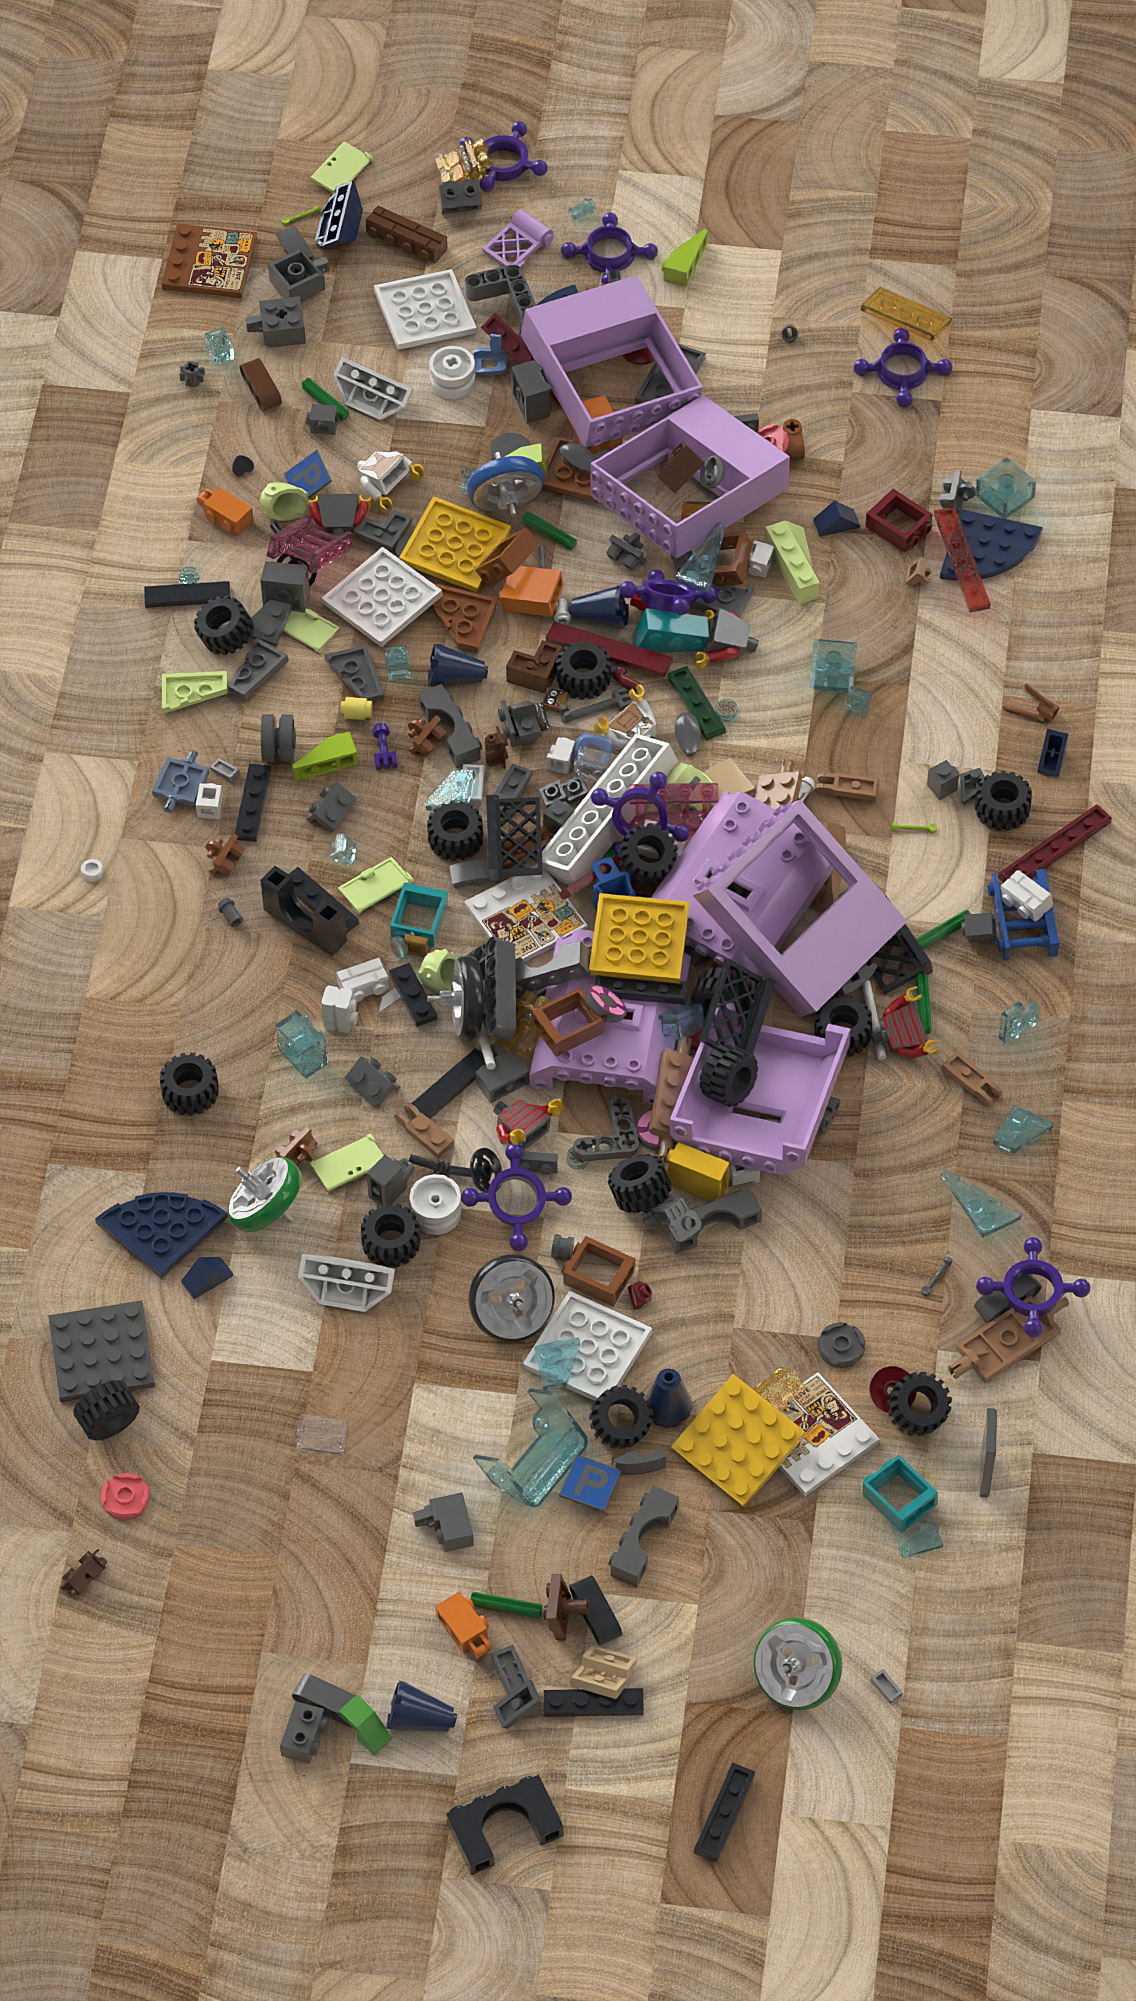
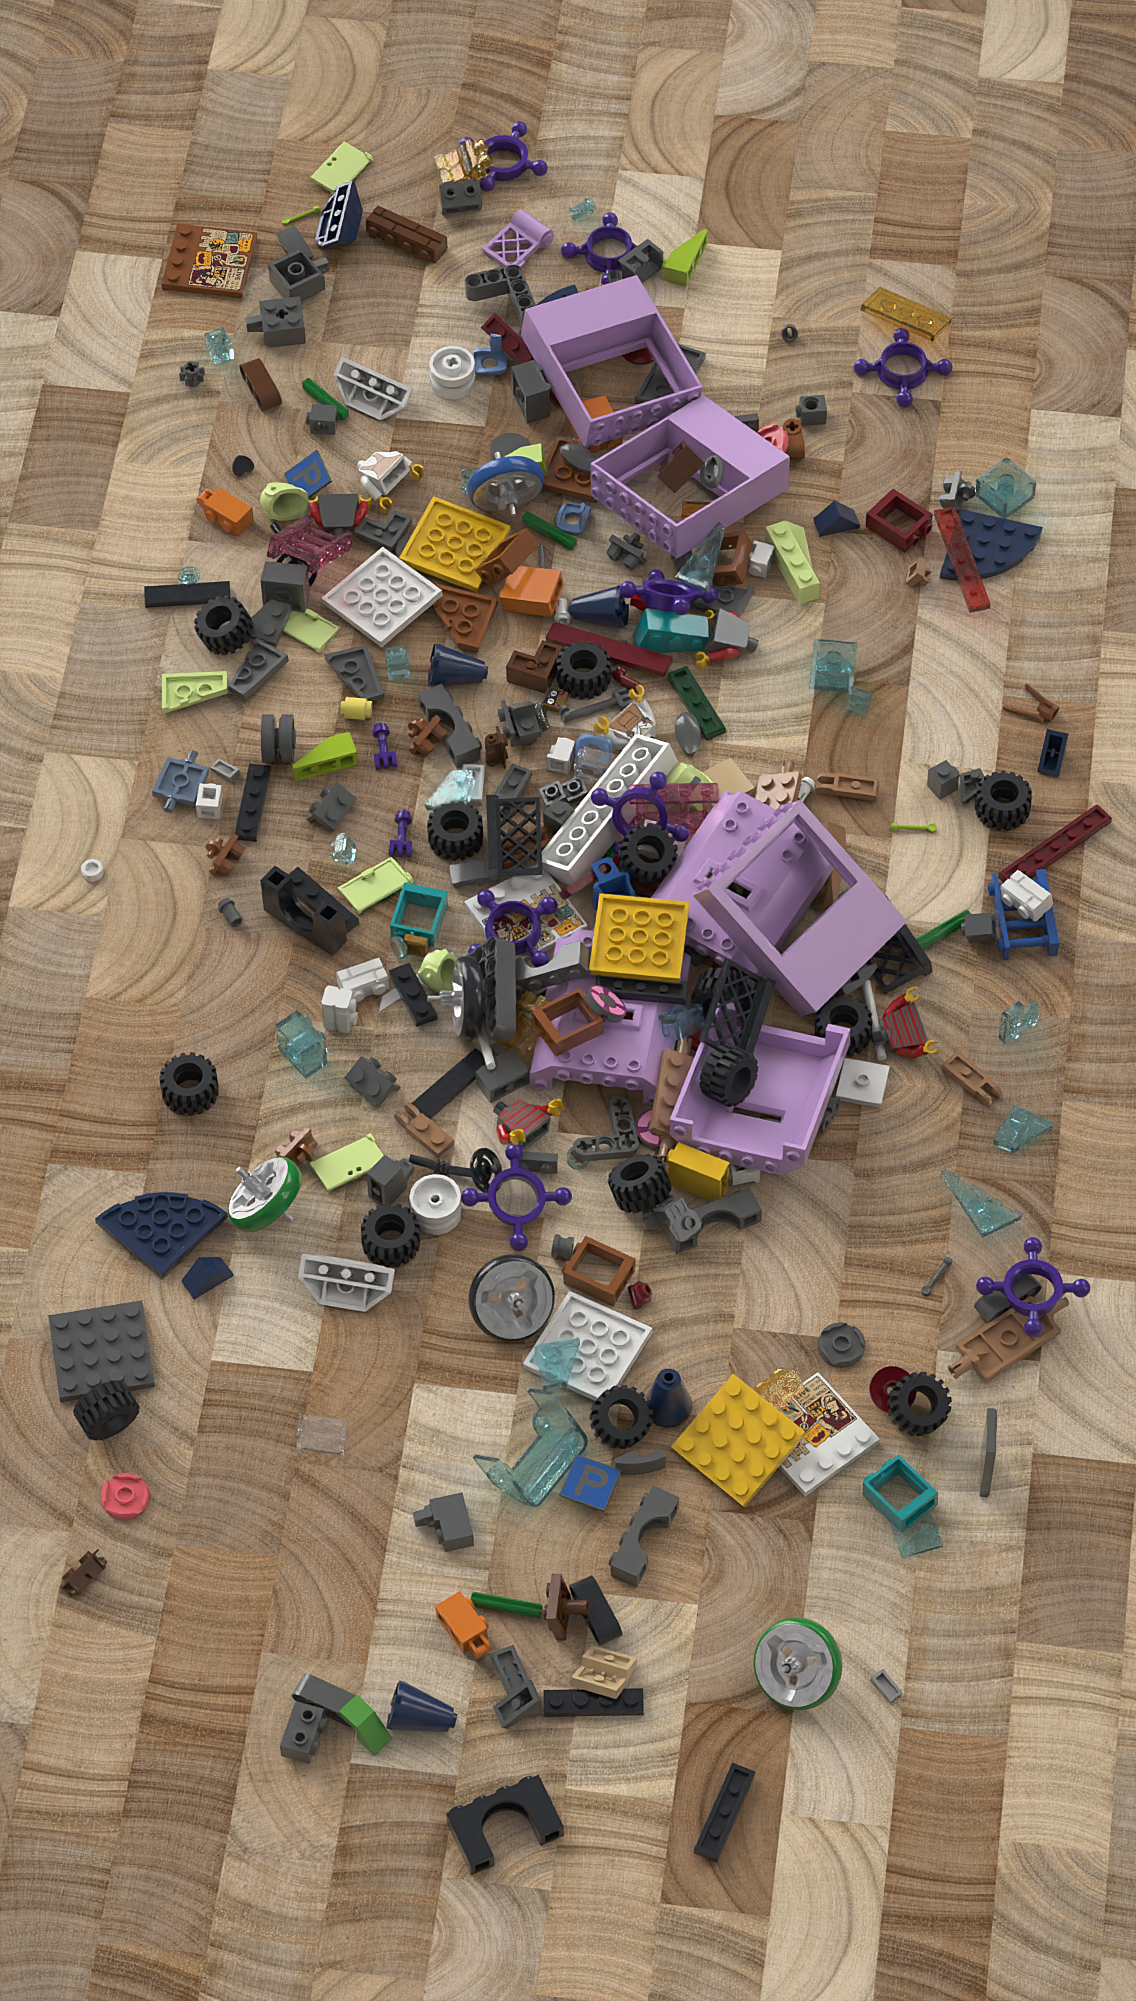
white plate [374,269,477,350] -> none
tile [716,699,738,721] -> none
green axle [915,973,932,1034] -> none
none -> dark purple hinge [389,810,412,857]
none -> dark purple piece [468,889,558,968]
none -> medium blue piece [556,502,591,535]
none -> dark grey window [618,239,664,283]
none -> dark grey brick [796,395,827,426]
none -> white plate [836,1058,890,1108]

